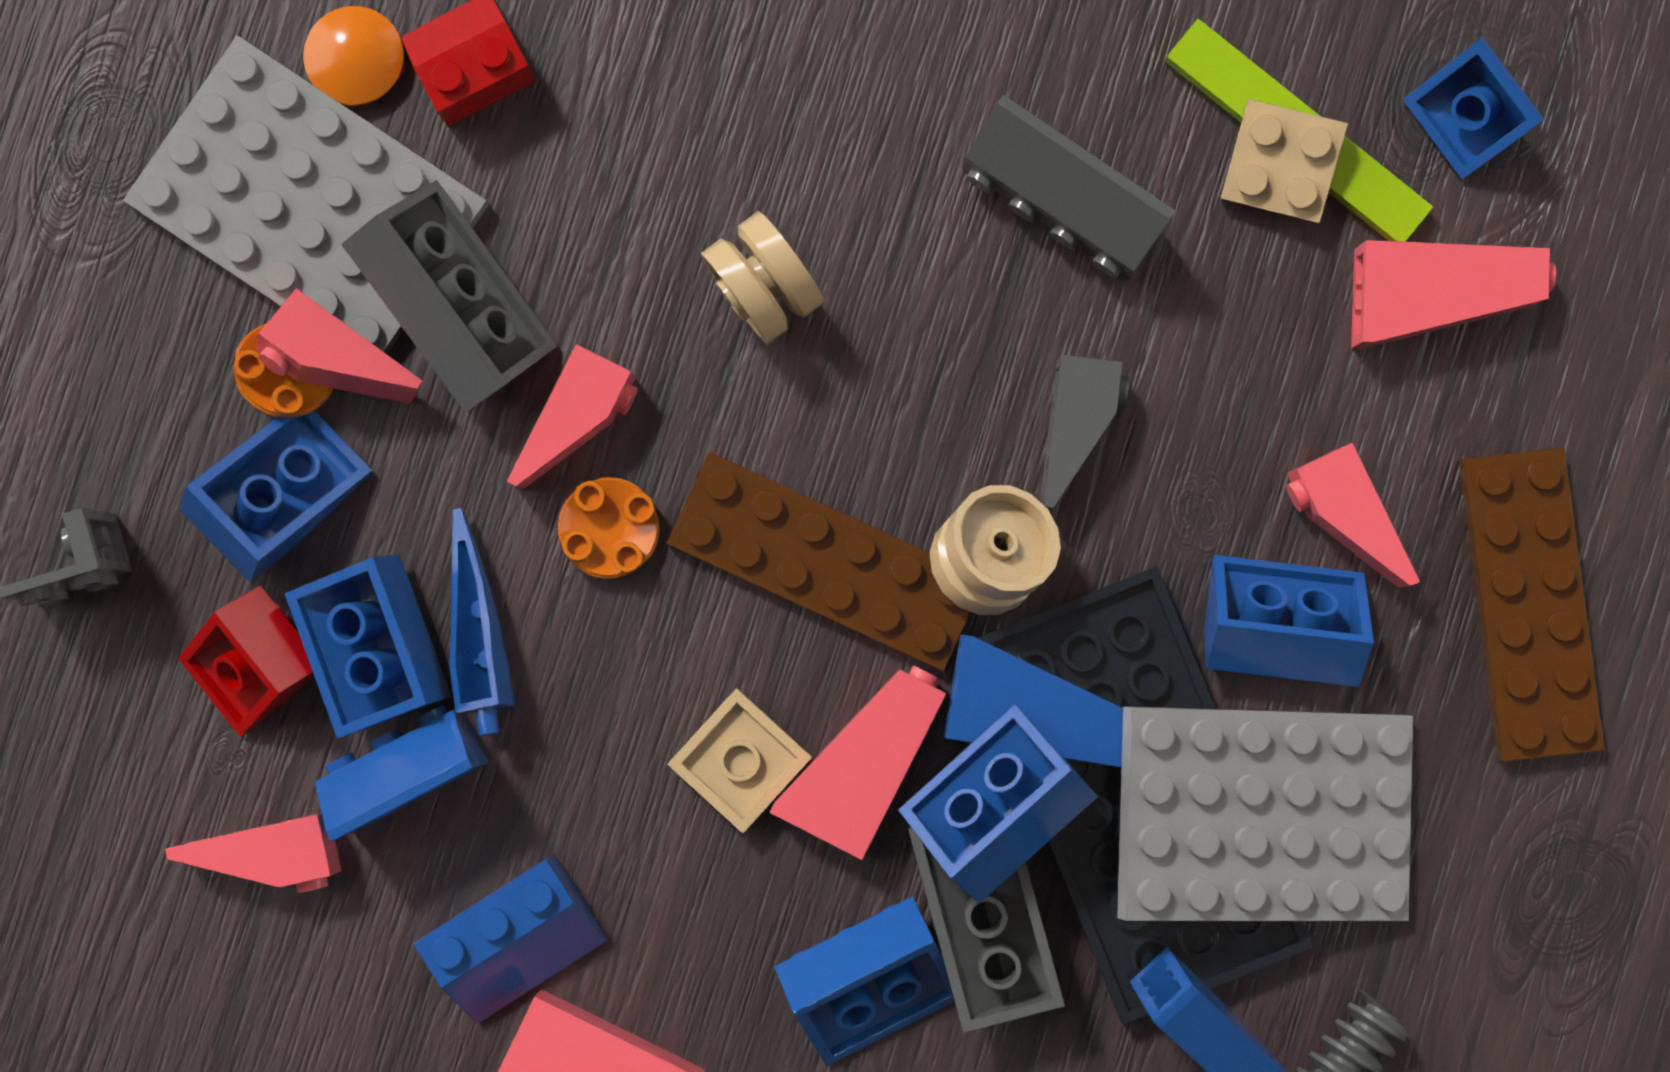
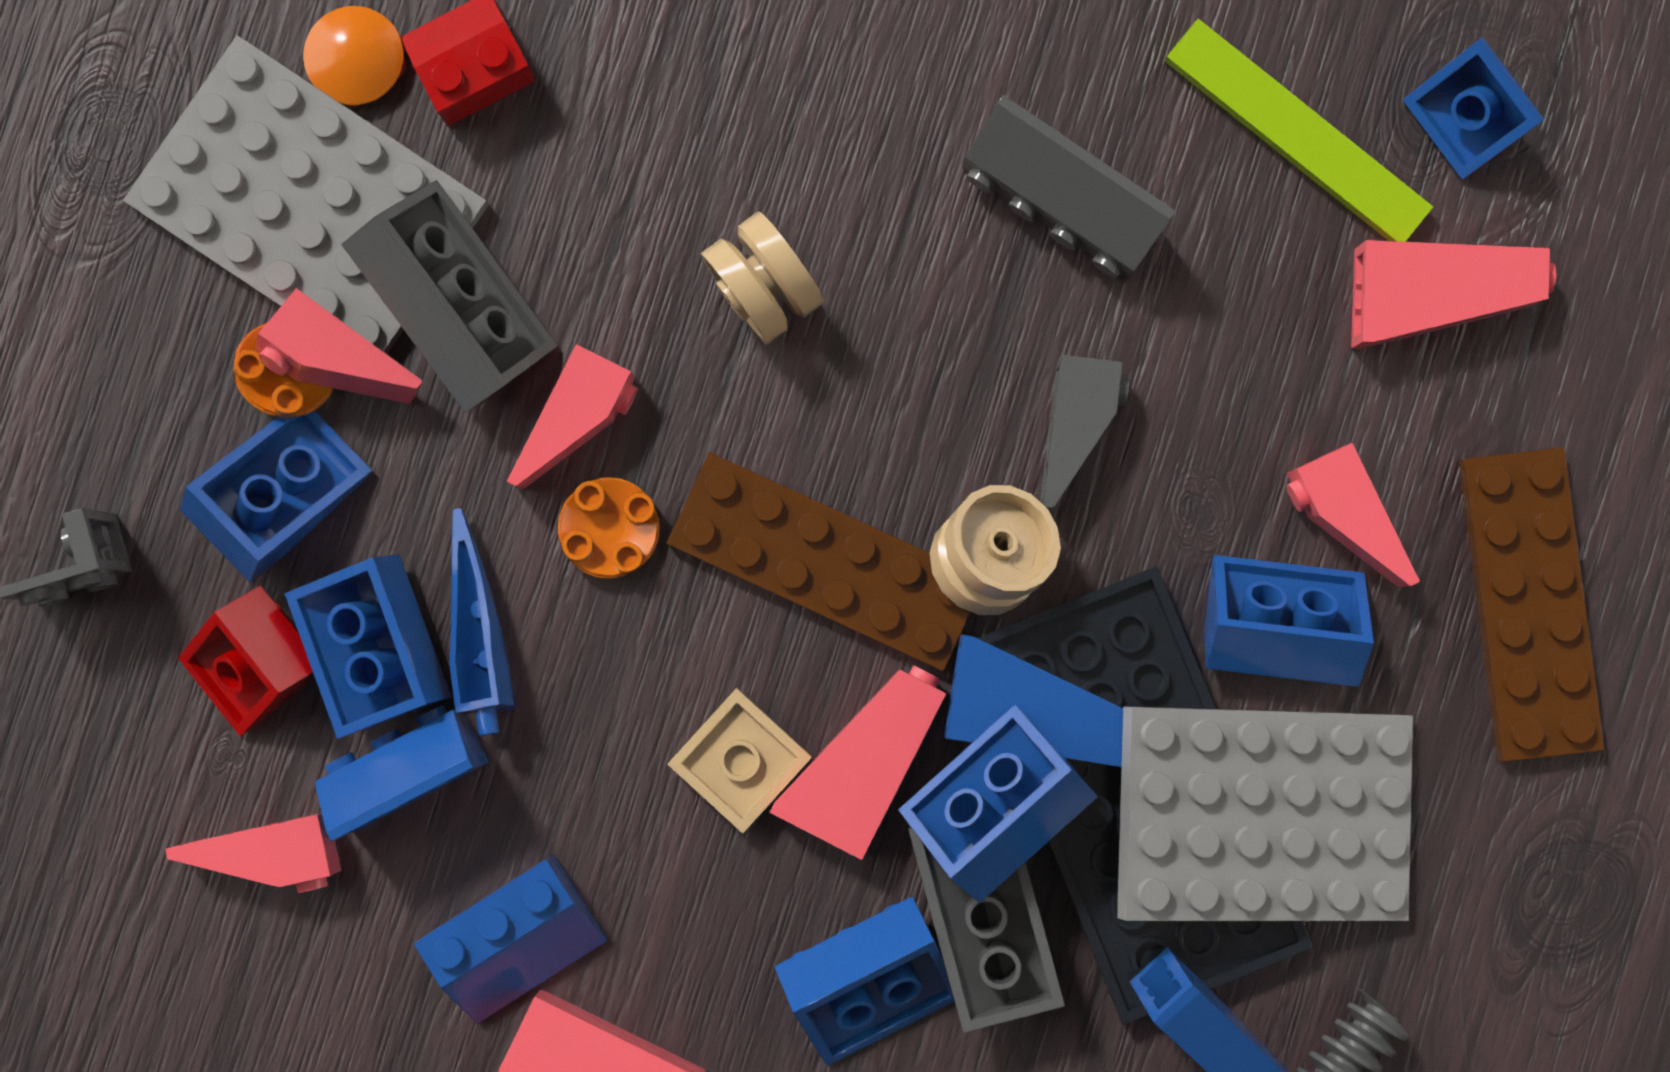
tan plate [1221,99,1348,223] -> none

